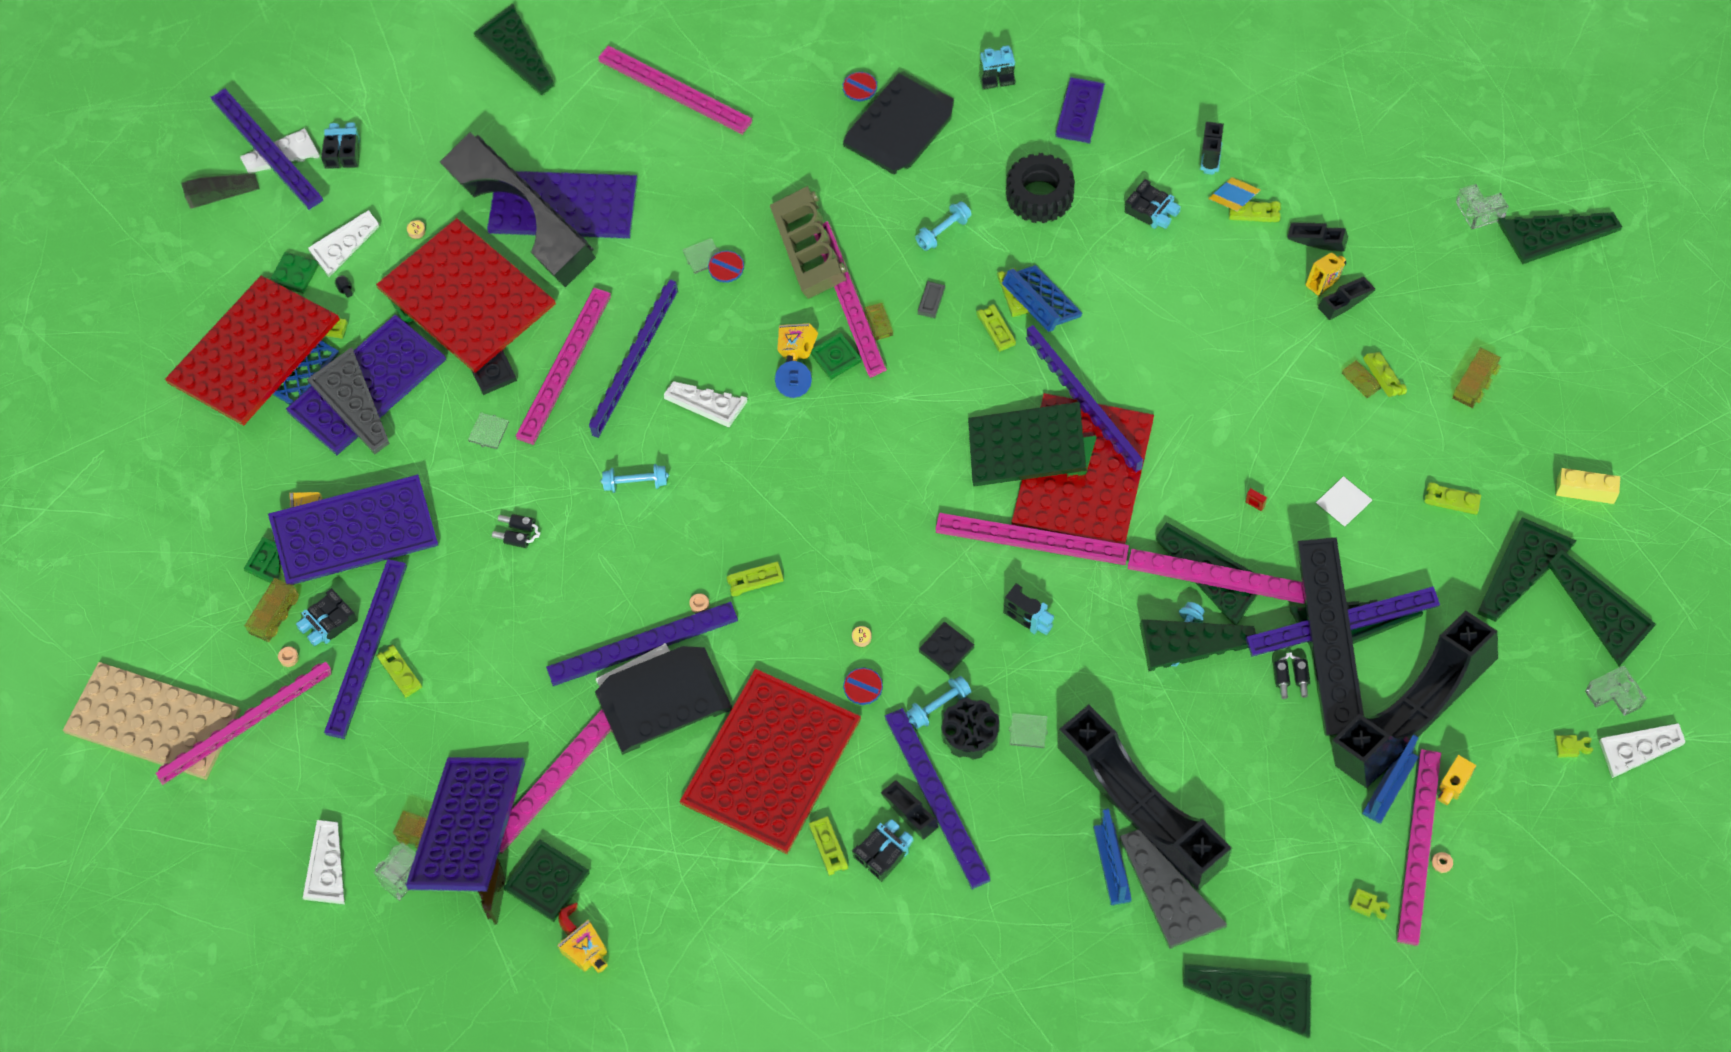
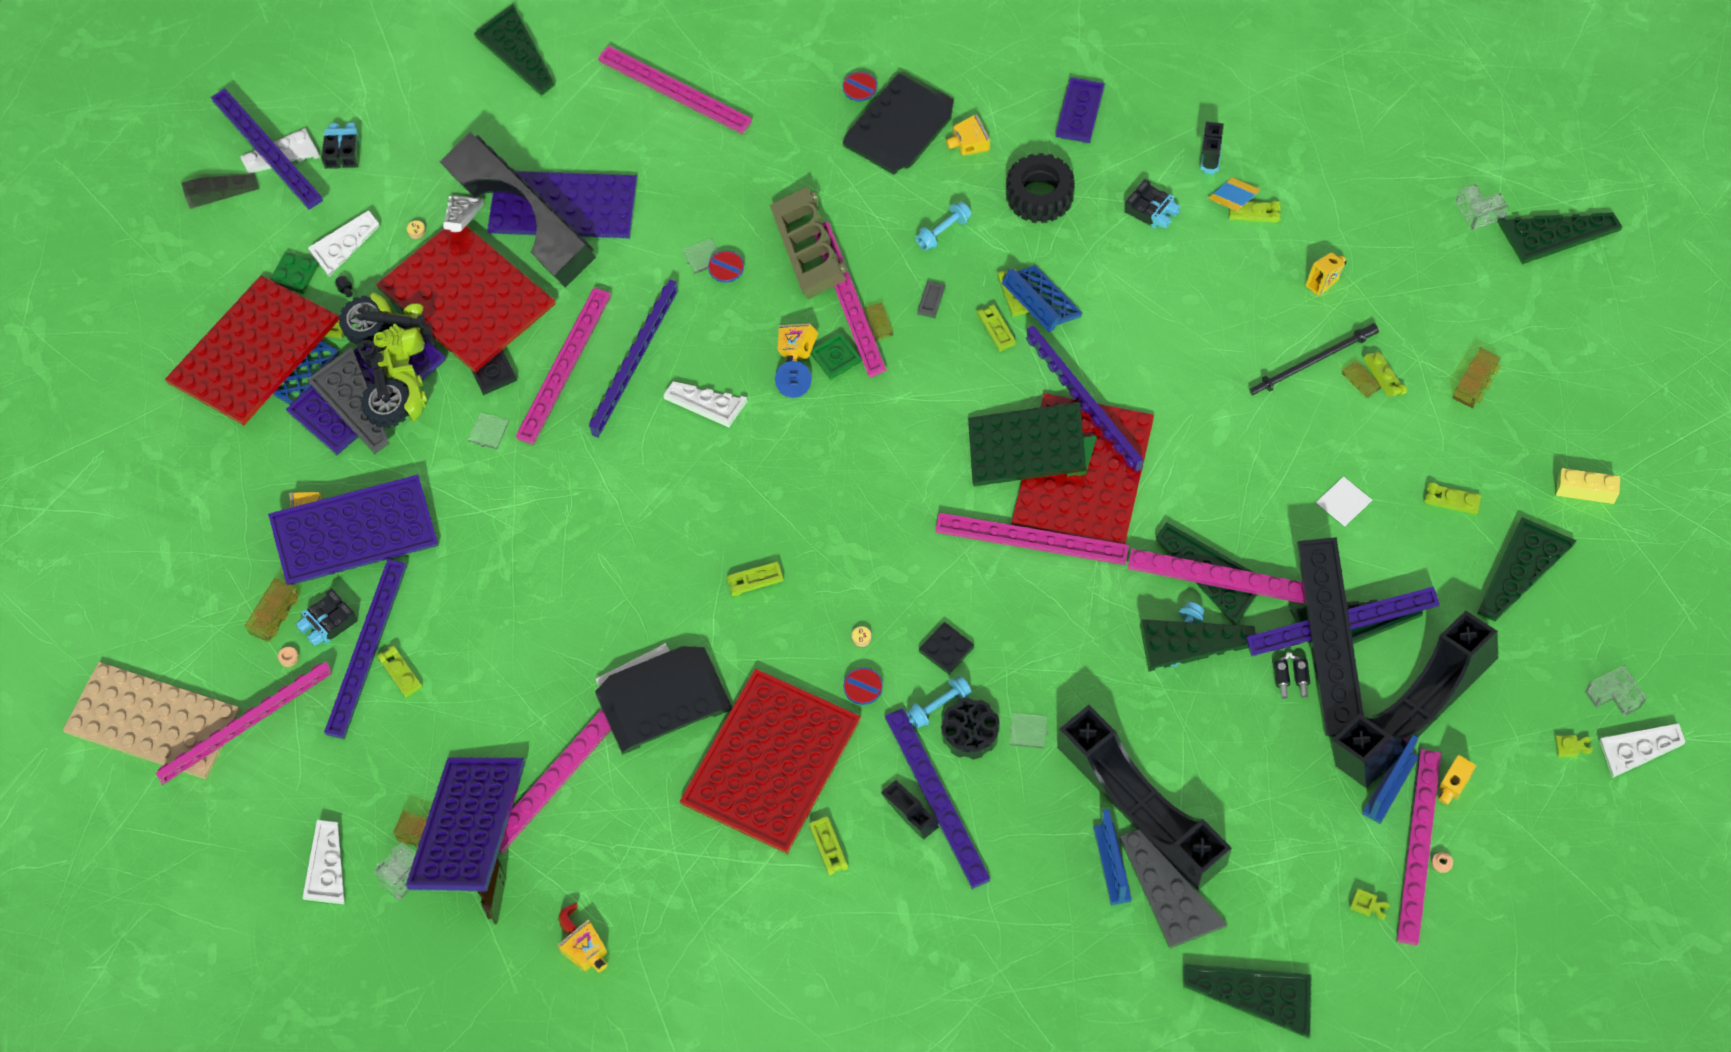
green wing [244,537,280,586] -> none
black piece [492,514,540,548] -> none
dark green plate [503,839,590,922] -> none
dark purple plate [546,602,738,687] -> none
medium azure piece [600,464,669,493] -> none
light nougat tile [689,593,709,613] -> none
hips [852,819,913,882] -> none
hips [979,46,1015,90] -> none
black hips [1003,583,1054,635] -> none
red tile [1245,488,1267,511] -> none
black slope [1288,222,1348,252] -> none
black slope [1318,276,1375,320] -> none
dark green wing [1548,549,1656,667] -> none
none -> piece [339,292,436,428]
none -> white wing [444,195,484,232]
none -> yellow torso [945,114,990,155]
none -> black bar [1249,323,1379,395]

